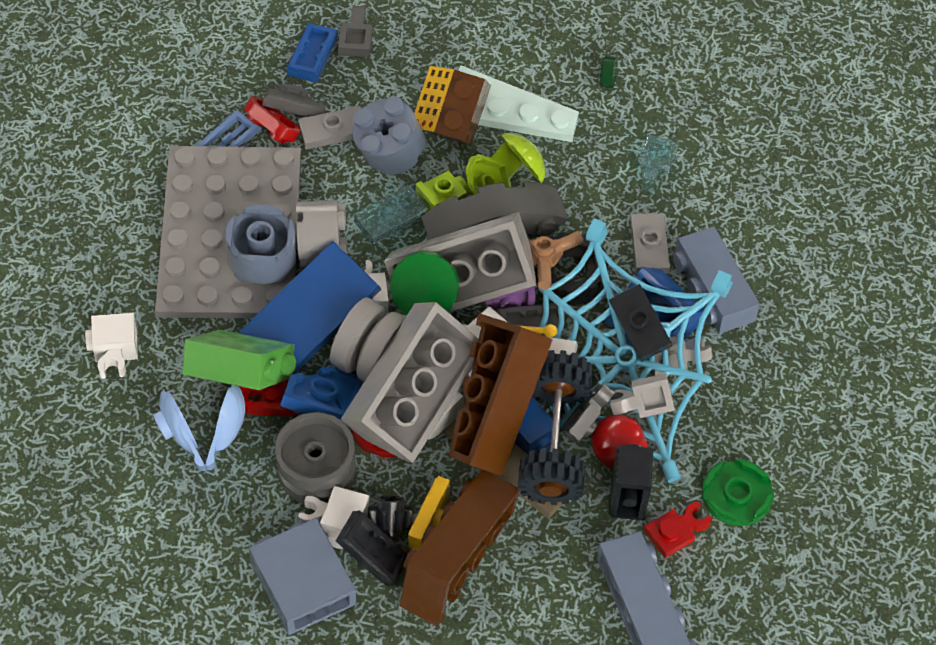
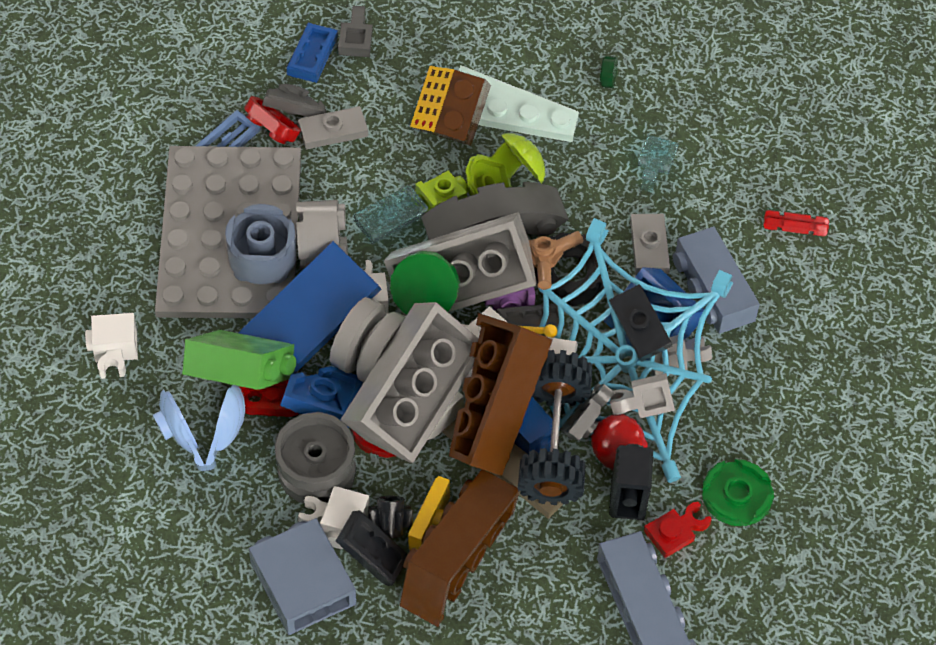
sand blue brick [352,96,426,175] -> none
none -> red axle [763,210,829,236]

